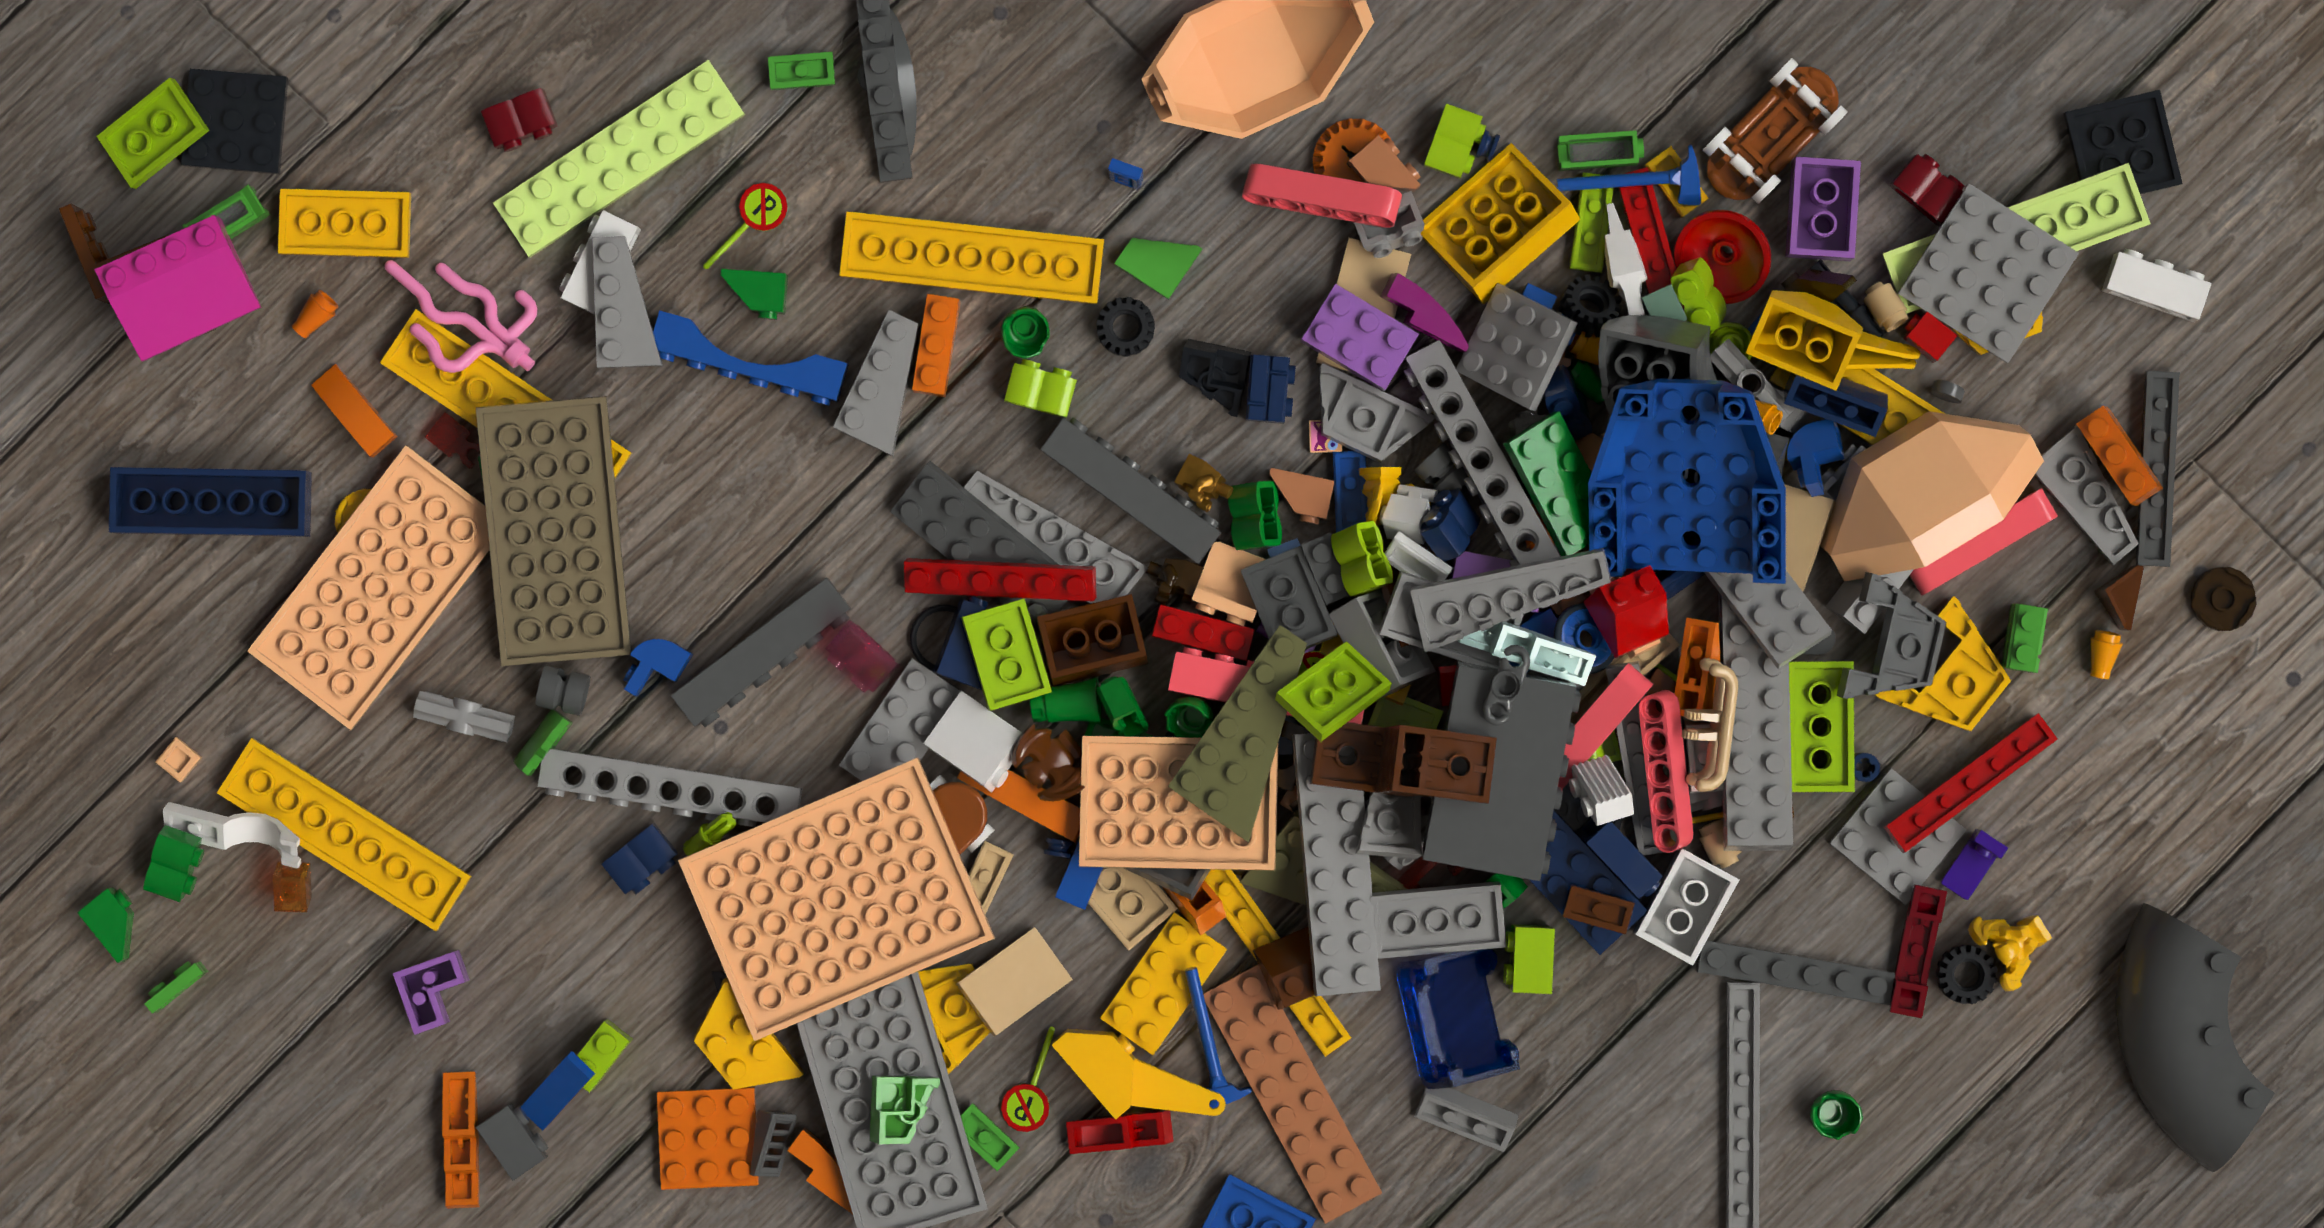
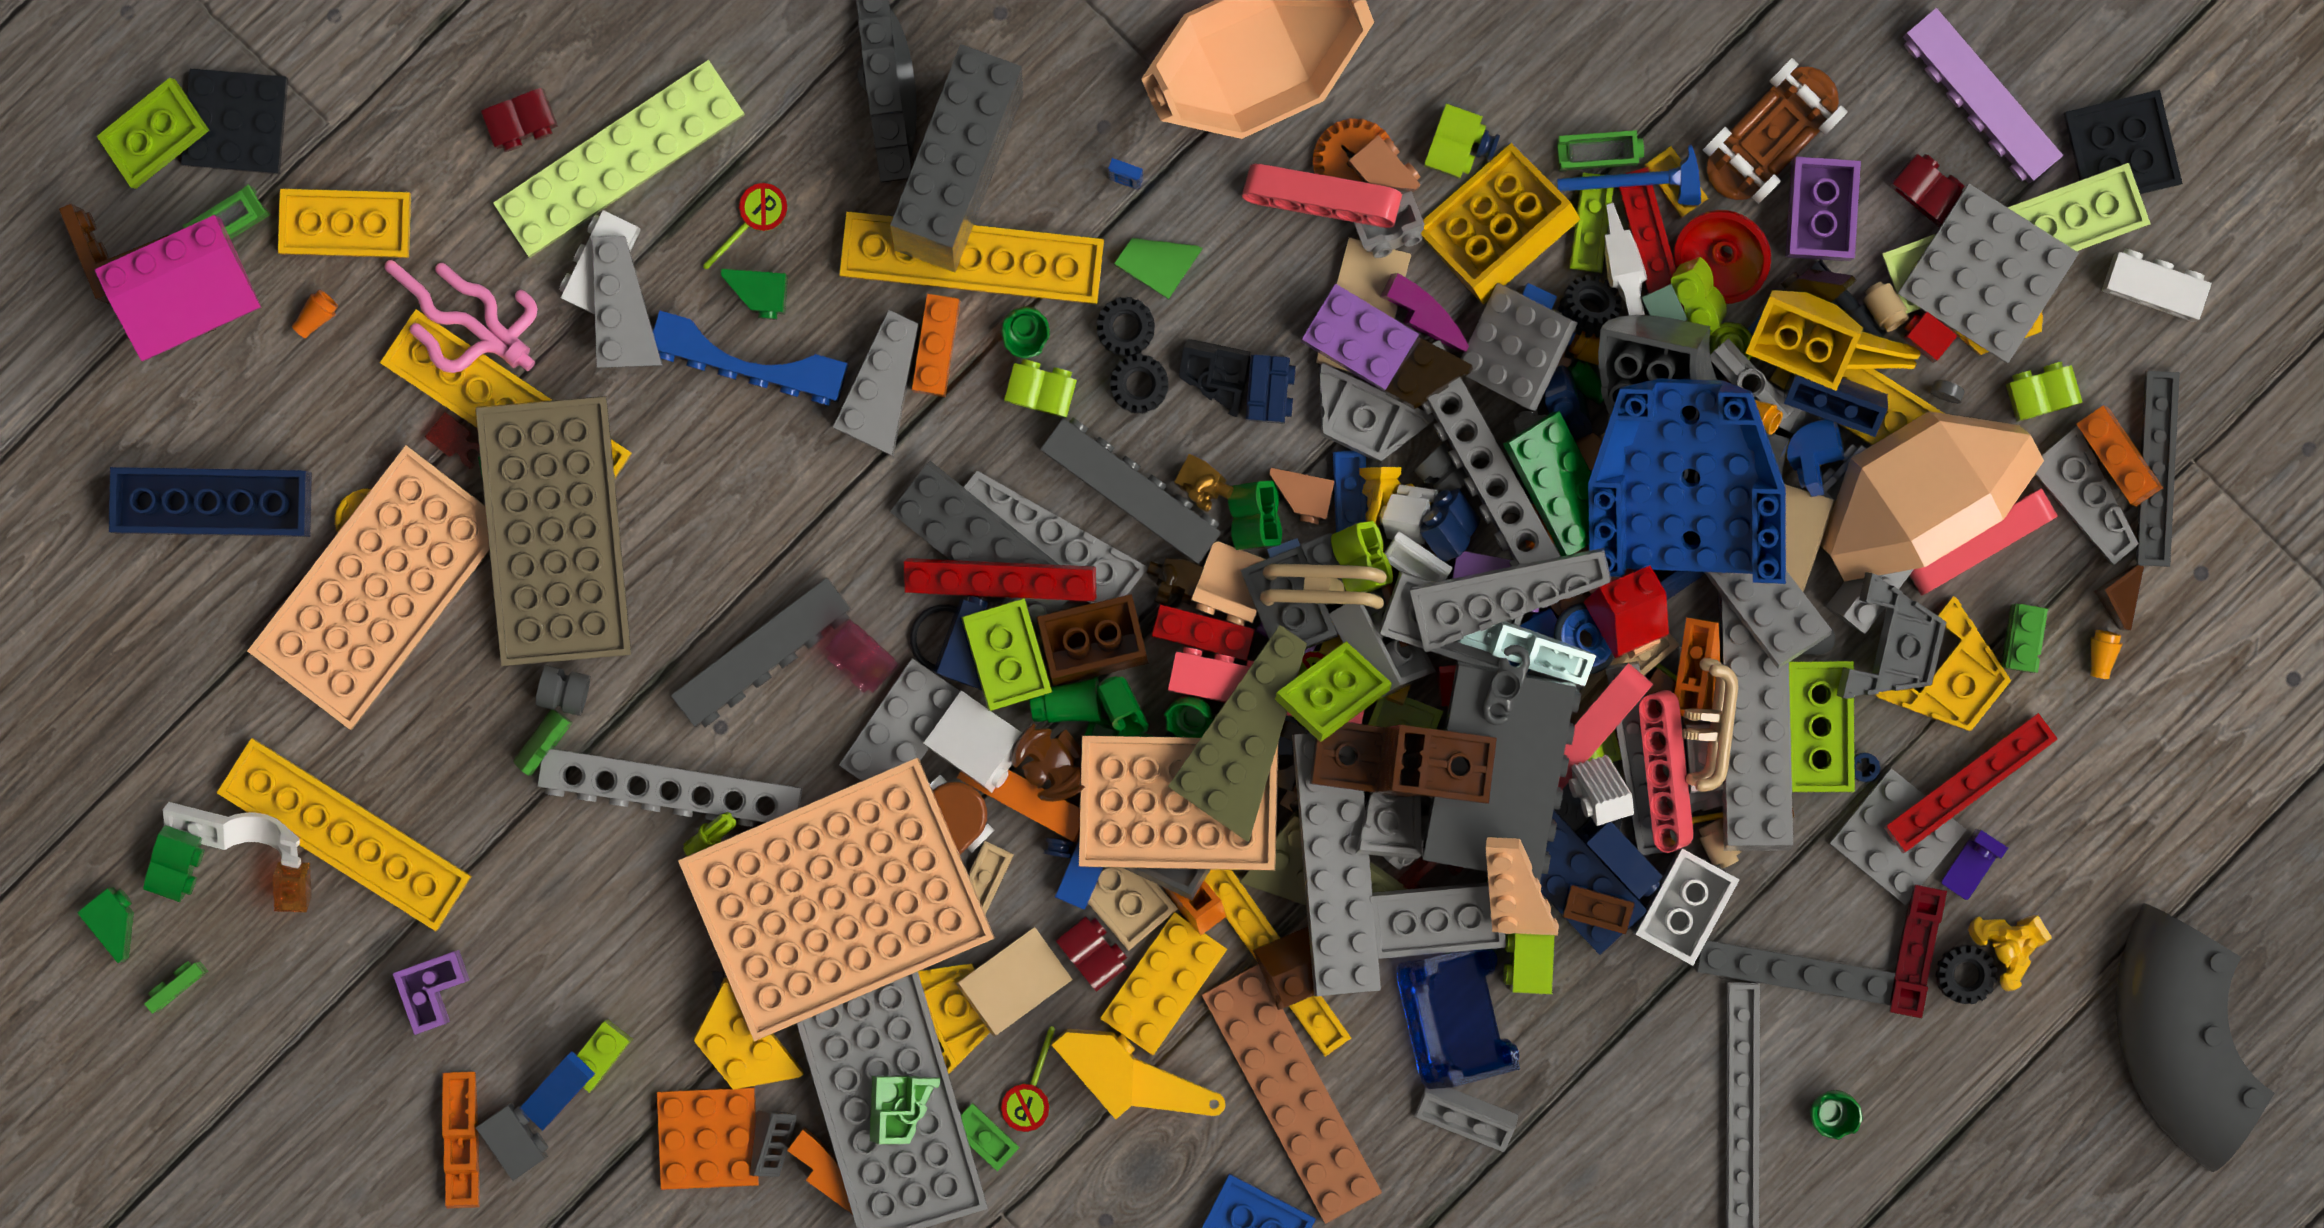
light nougat tile [155,737,202,782] -> none
orange slope [311,364,398,458] -> none
light grey piece [413,691,515,742] -> none
dark blue brick [601,823,678,895] -> none
blue brick [623,639,693,696] -> none
bright green plate [768,52,836,90] -> none
red slope [1066,1110,1174,1154] -> none
blue piece [1184,967,1253,1108] -> none
tile [1309,420,1342,453] -> none
dark brown tile [2191,567,2257,631] -> none
none -> dark grey brick [890,44,1024,272]
none -> dark red brick [1055,916,1127,992]
none -> black tyre [1110,354,1168,414]
none -> tan piece [1260,564,1387,609]
none -> dark brown wing [1385,337,1473,409]
none -> light nougat wing [1486,837,1559,935]
none -> lavender brick [1903,8,2063,184]
none -> lime brick [2006,362,2083,422]

